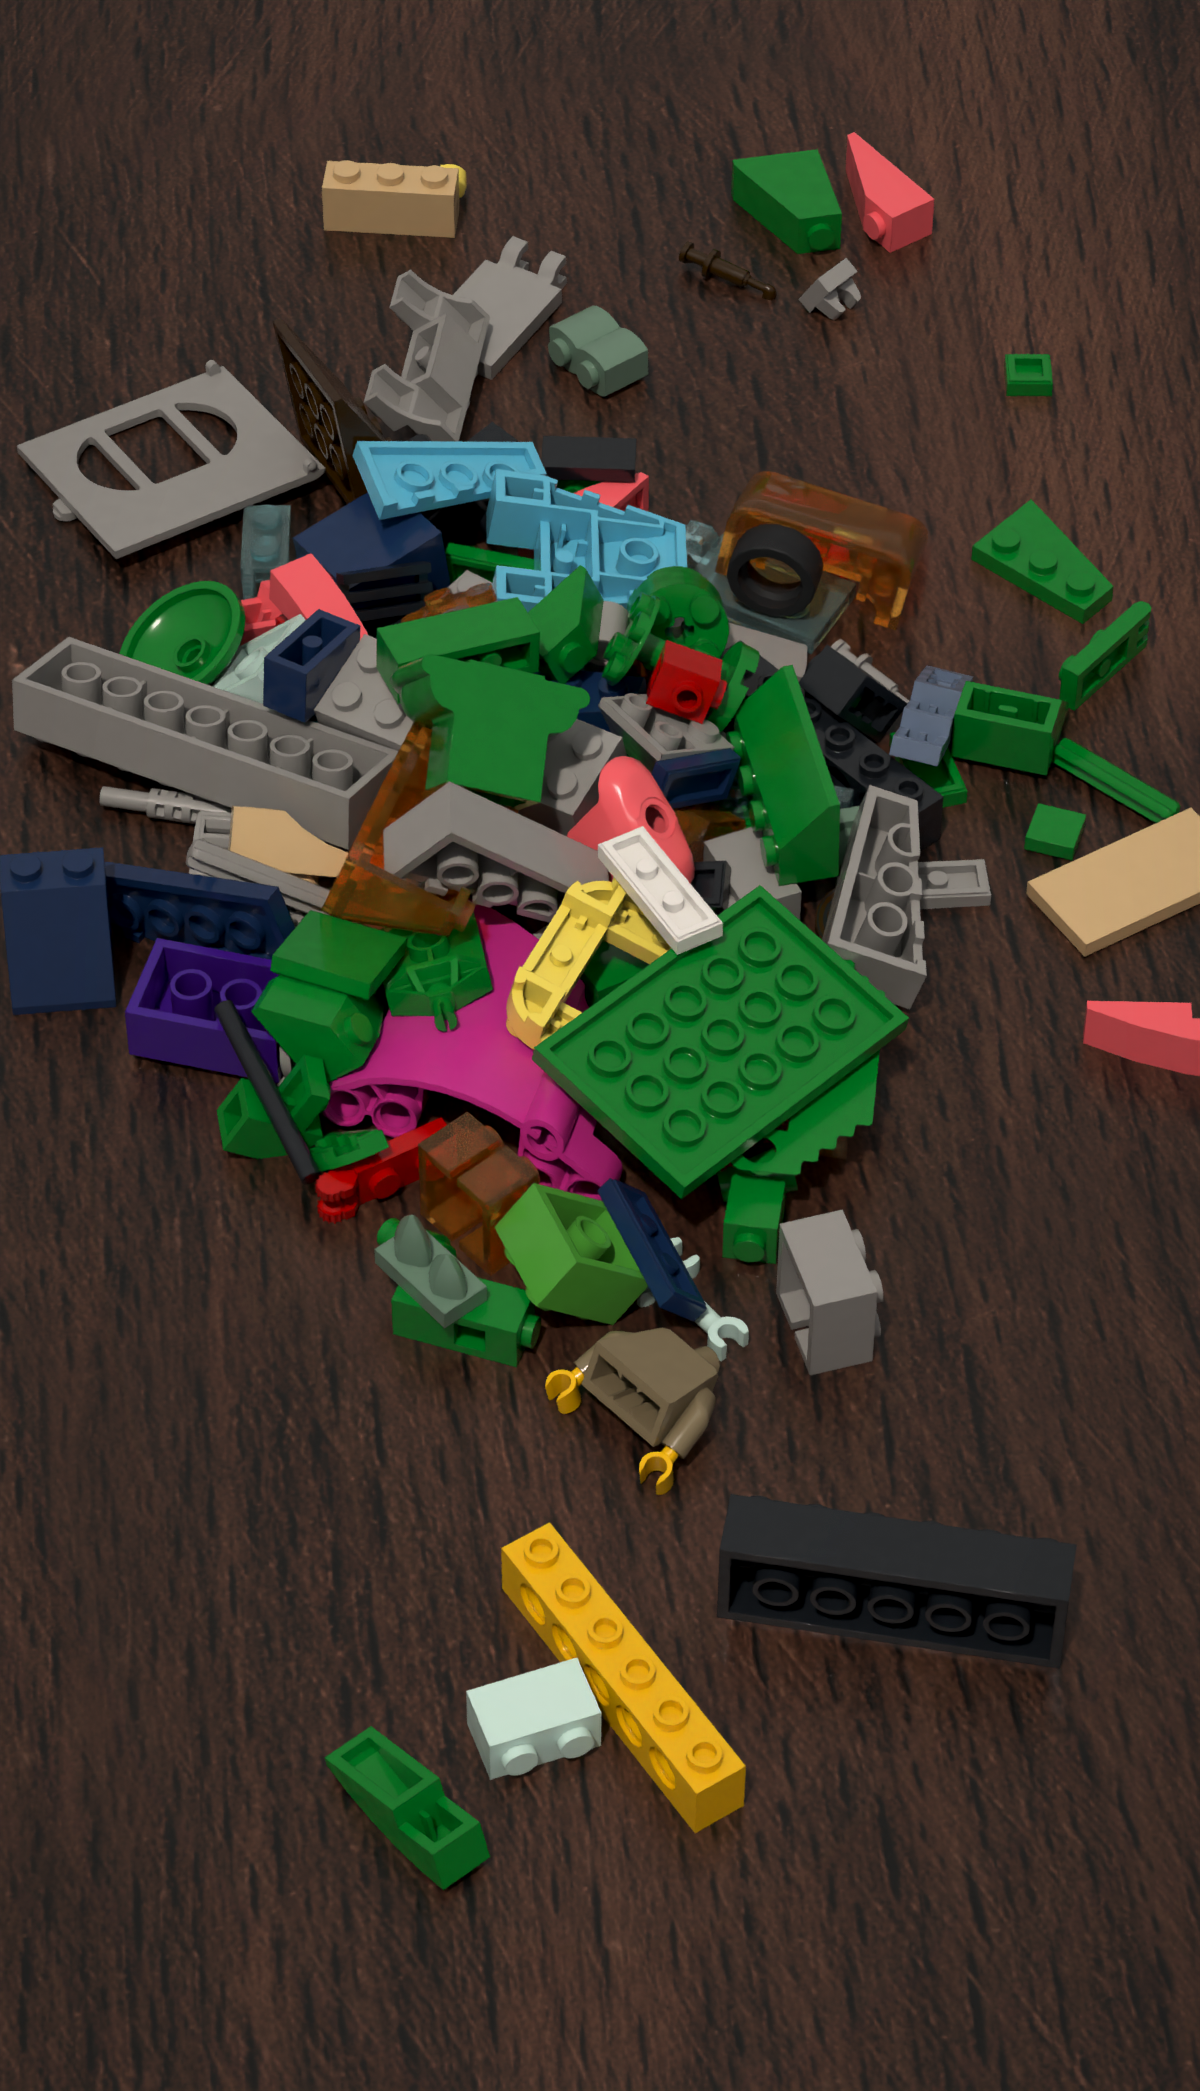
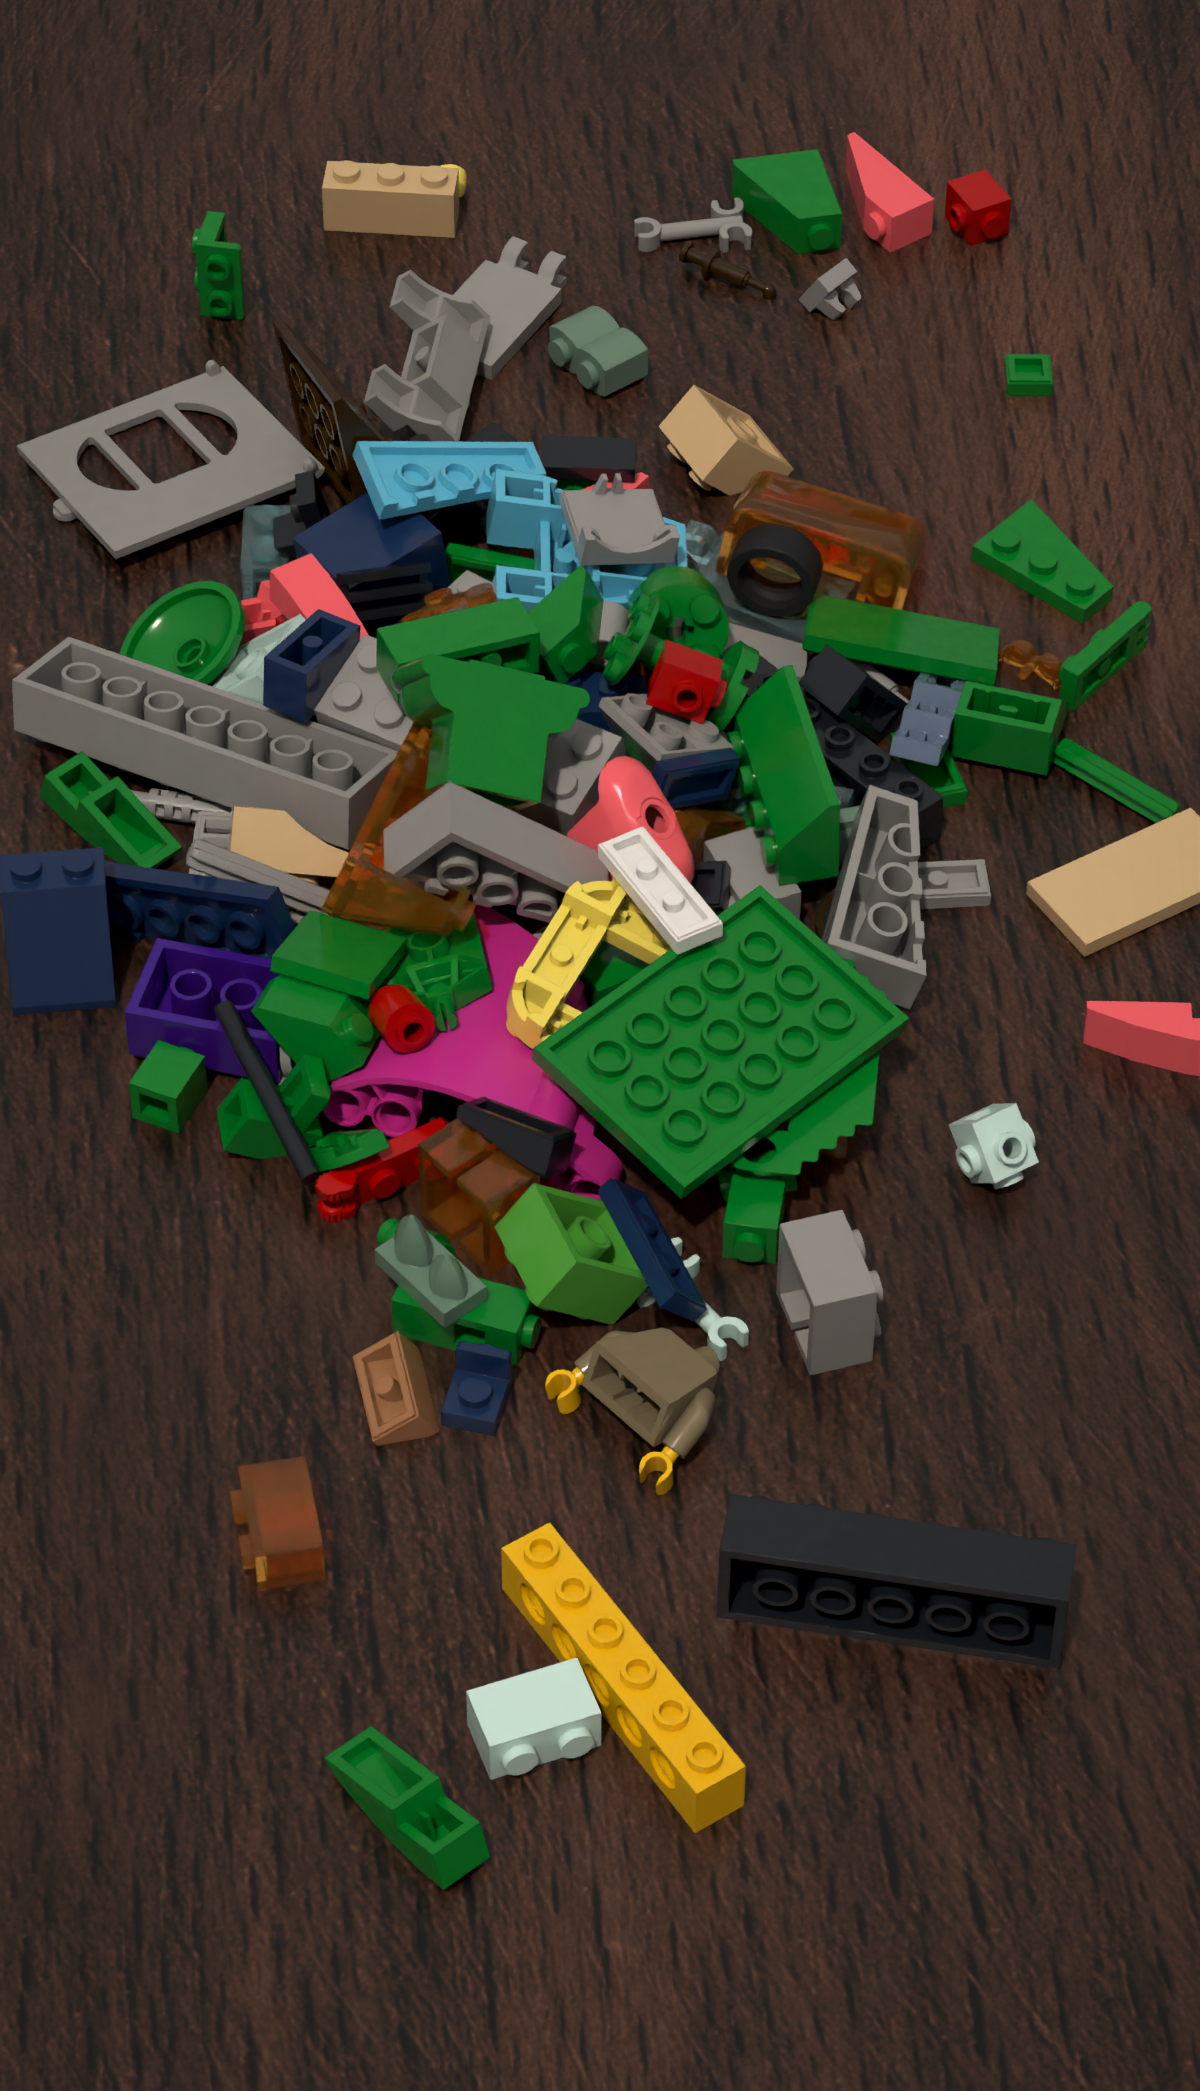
green tile [1024,803,1086,861] -> none
none -> green slope [39,751,182,869]
none -> green brick [129,1040,208,1134]
none -> green bracket [192,211,246,320]
none -> clear orange brick [229,1456,326,1591]
none -> black slope [273,470,331,558]
none -> medium nougat slope [353,1331,439,1446]
none -> red brick [368,985,435,1053]
none -> dark blue bracket [441,1341,512,1436]
none -> black slope [456,1097,577,1179]
none -> light grey piece [558,473,680,565]
none -> light grey bar [634,198,753,253]
none -> tan slope [658,385,794,496]
none -> green tile [802,594,1000,686]
none -> red brick [945,169,1012,246]
none -> light aqua brick [949,1103,1039,1189]
none -> clear orange piece [998,639,1062,690]

